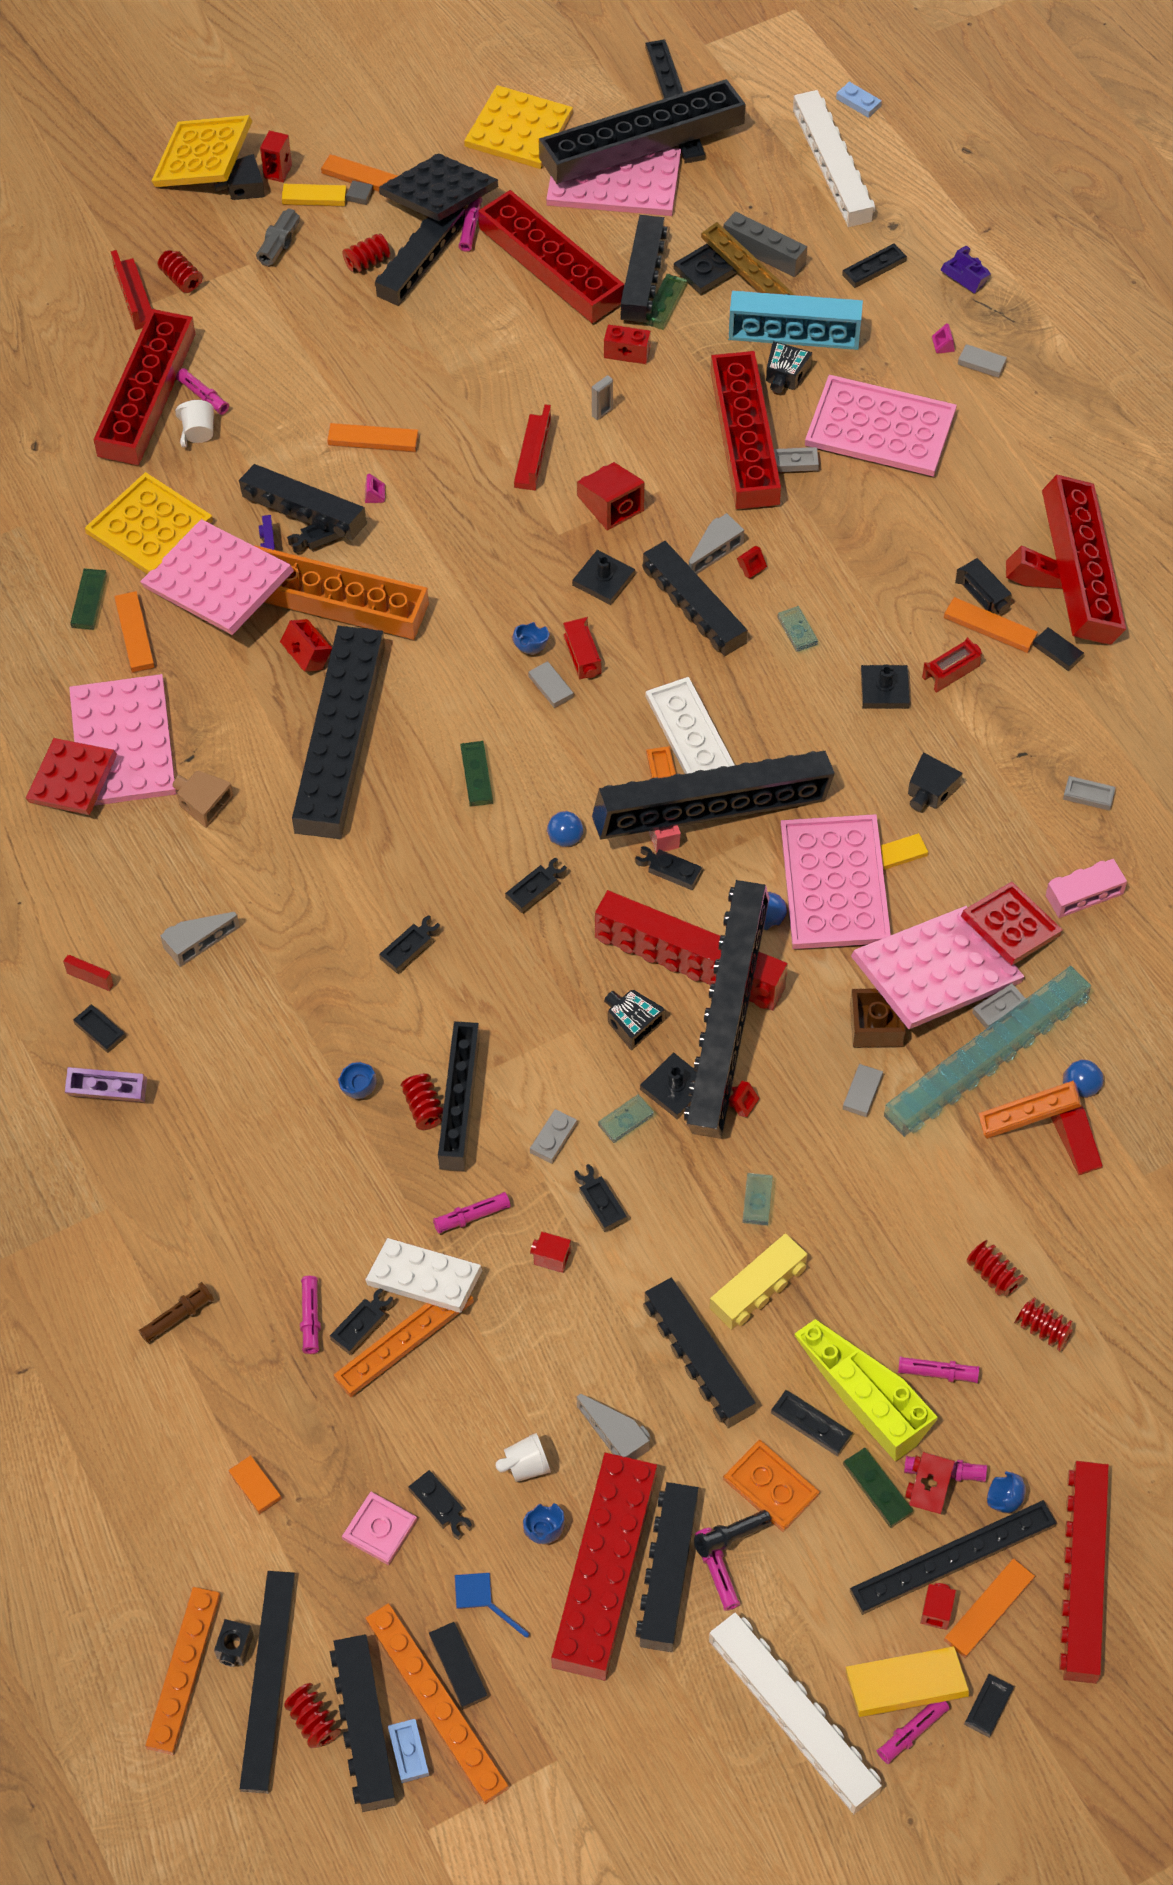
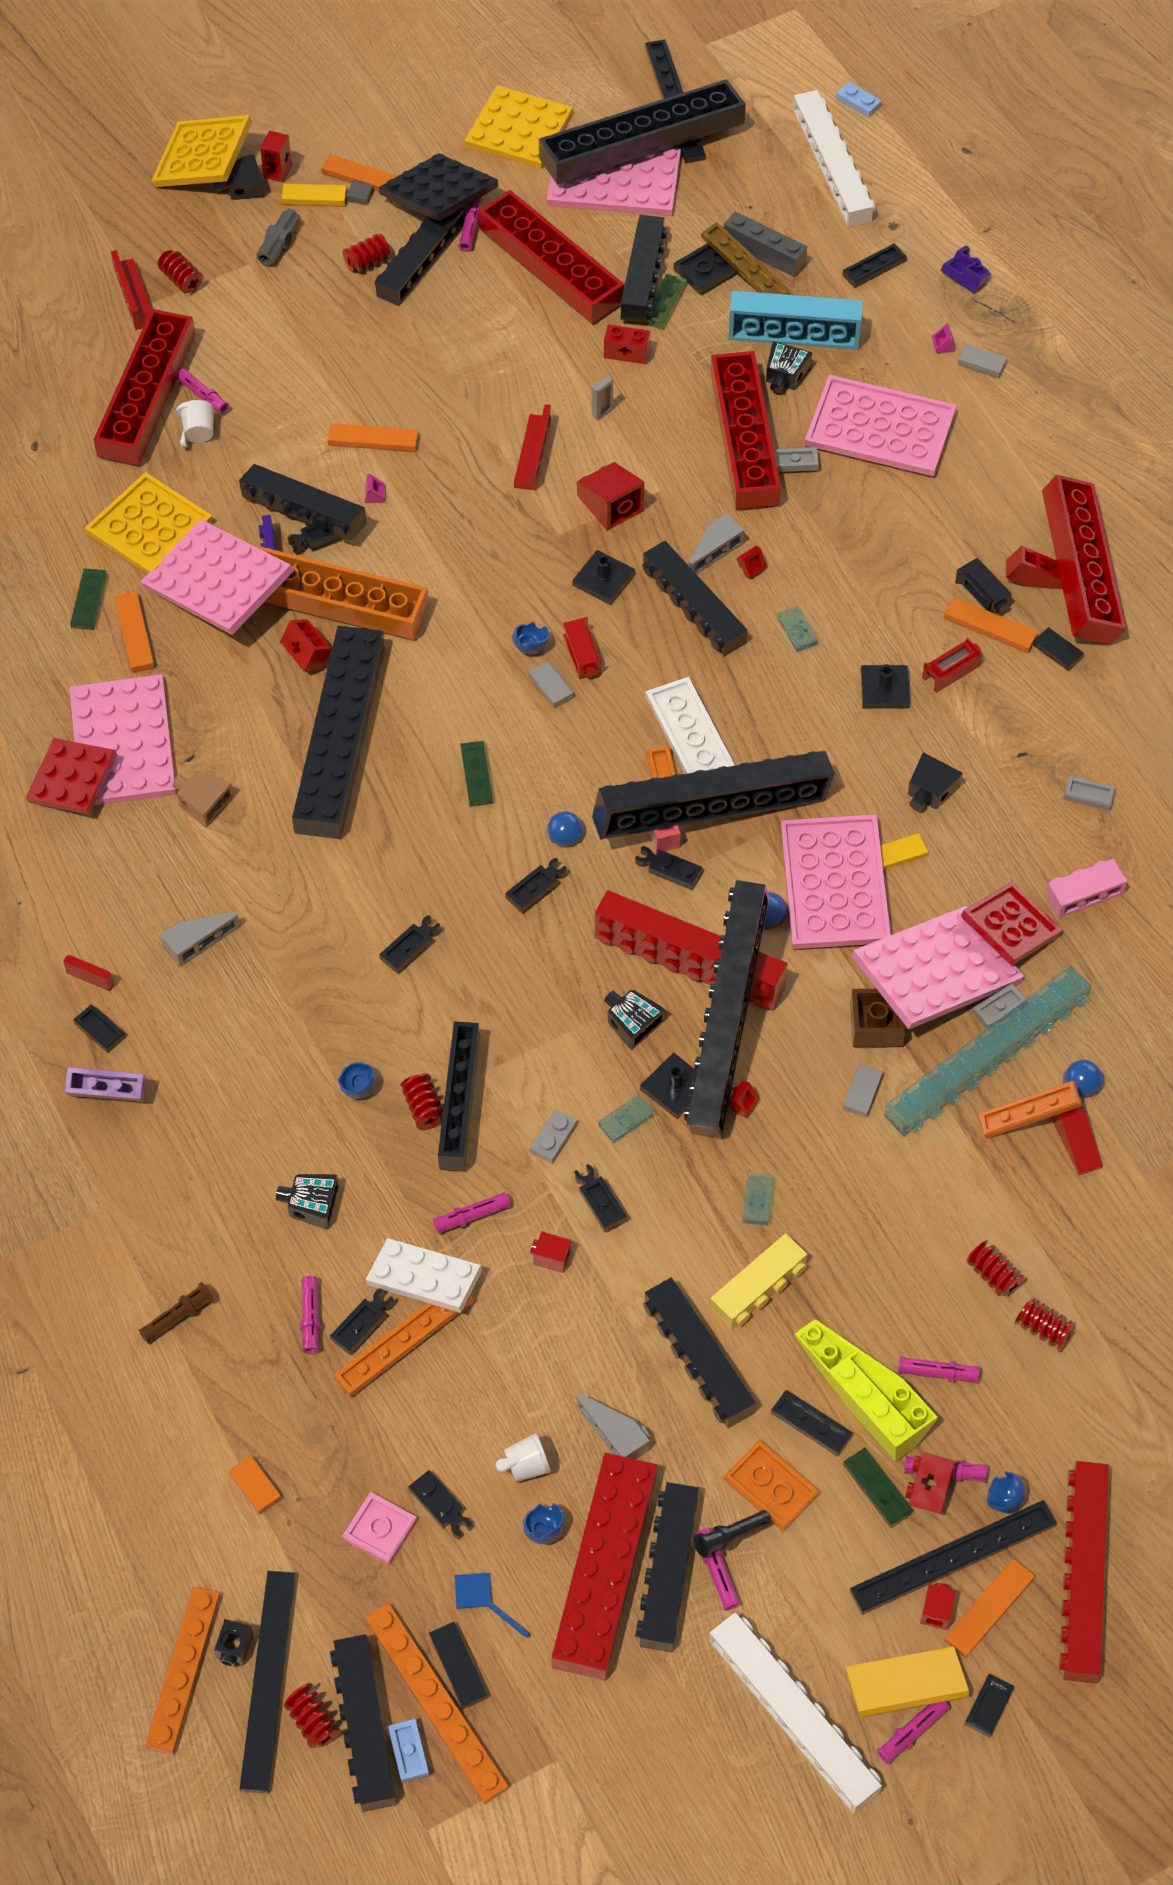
none -> torso [276,1174,339,1229]

